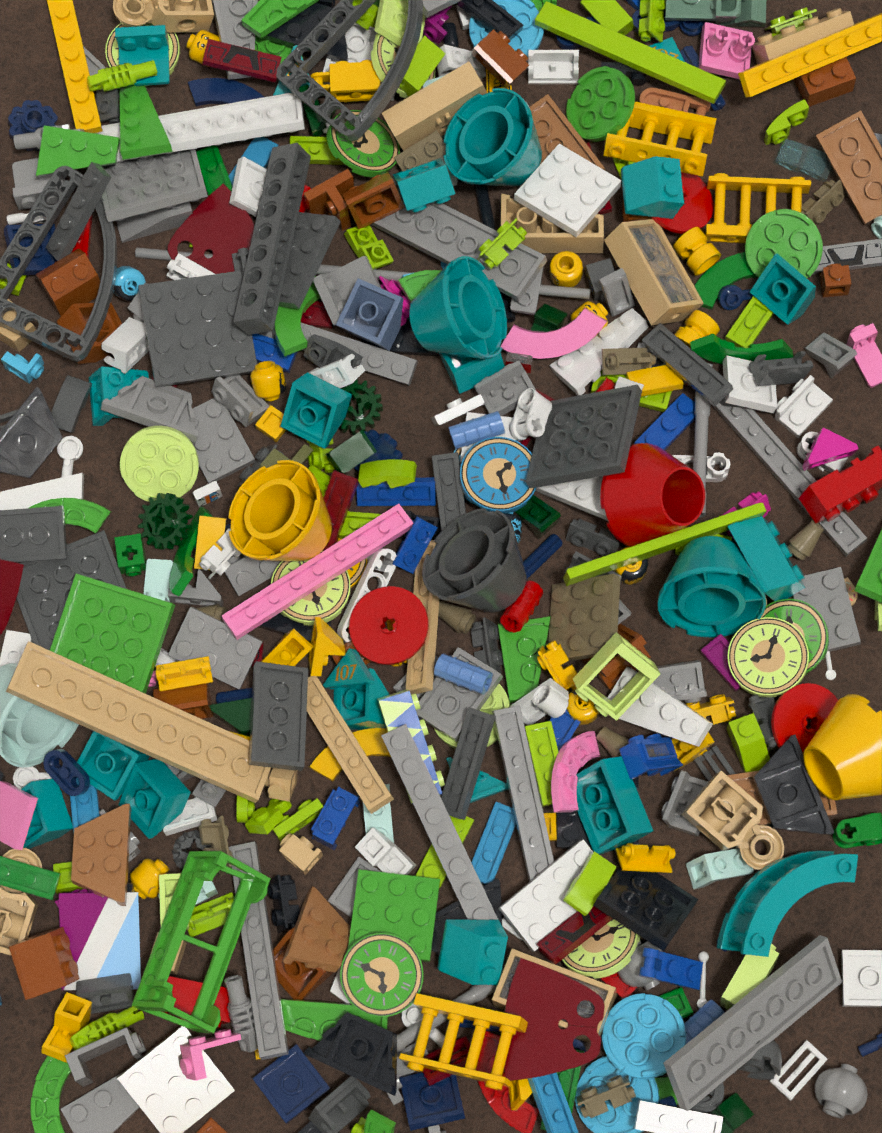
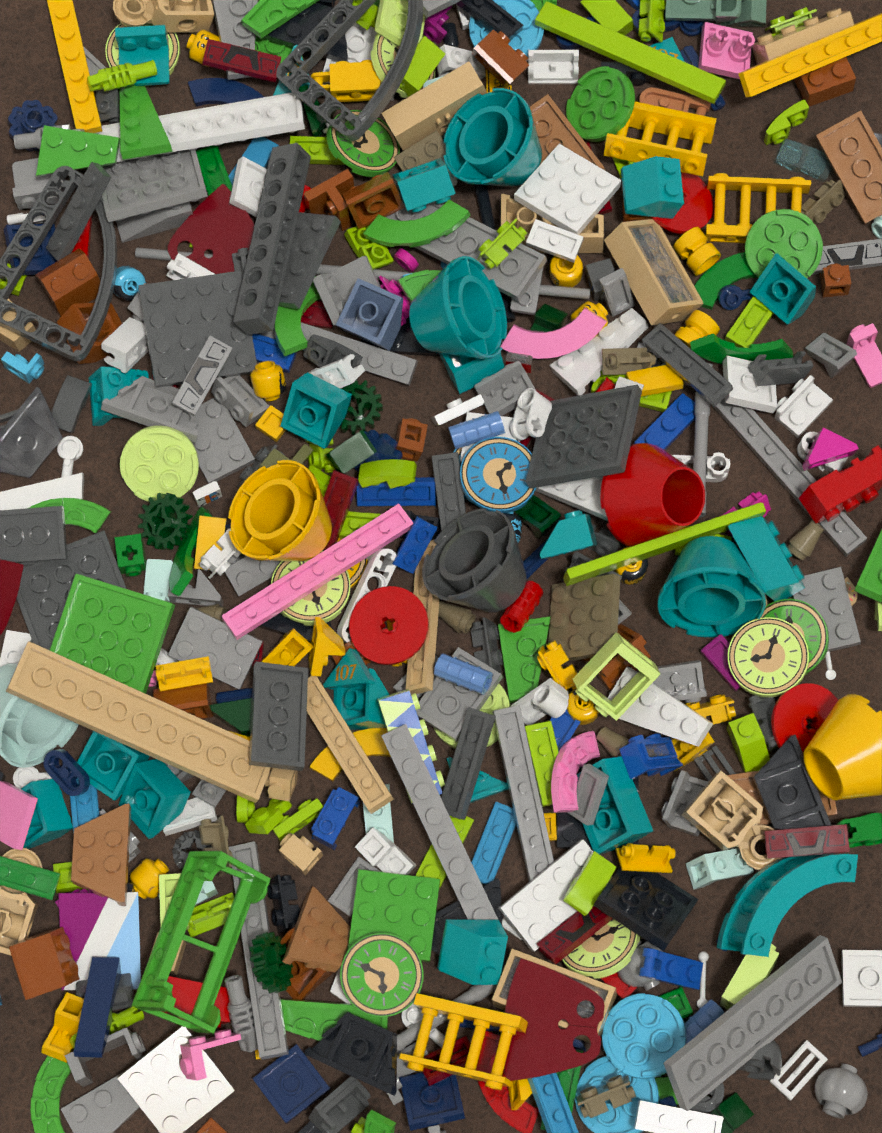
none -> dark blue slope [74,957,121,1058]
none -> light grey tile [172,336,233,416]
none -> dark green gear [249,932,293,994]
none -> bright green tile [363,200,470,247]
none -> dark pink tile [394,248,419,272]
none -> dark orange brick [396,418,428,462]
none -> white plate [526,219,584,263]
none -> teal slope [540,510,597,559]
none -> light grey tile [568,764,609,826]
none -> dark red tile [764,824,850,859]

